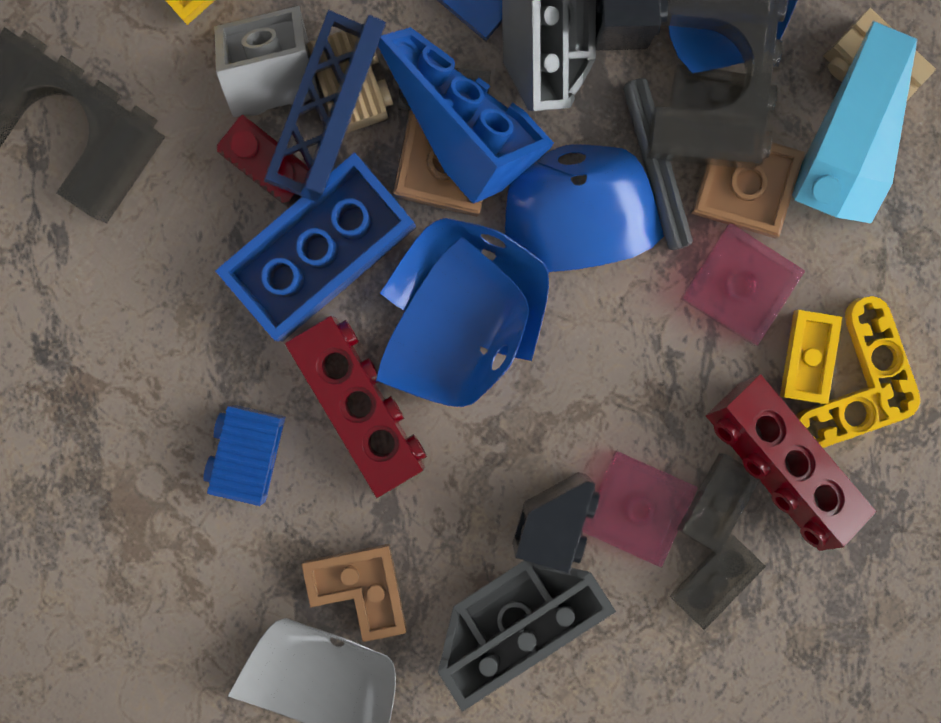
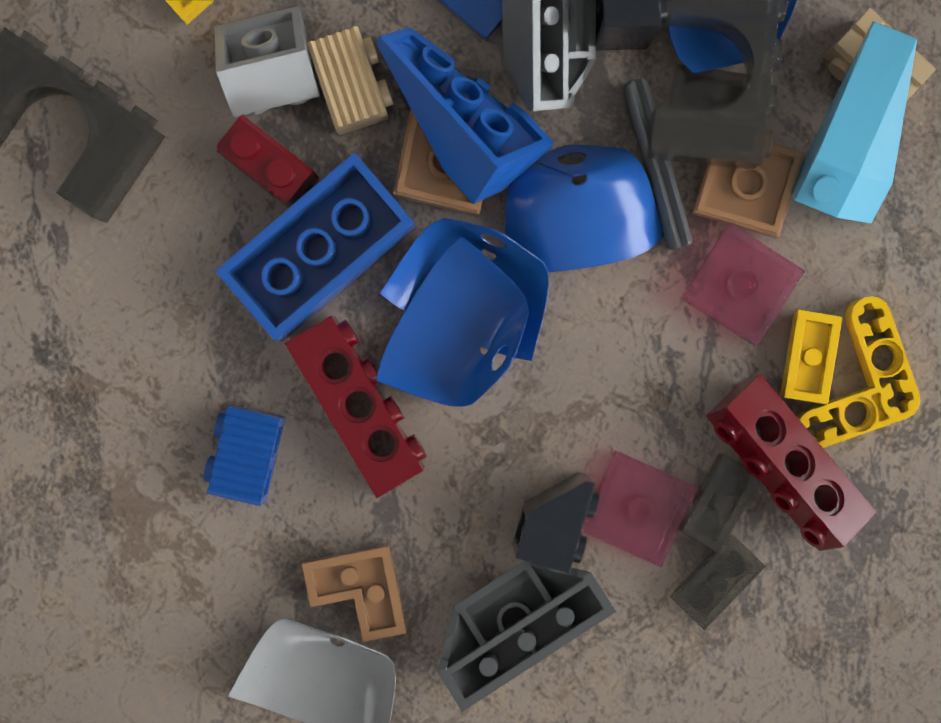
dark blue fence [264,9,386,202] -> none

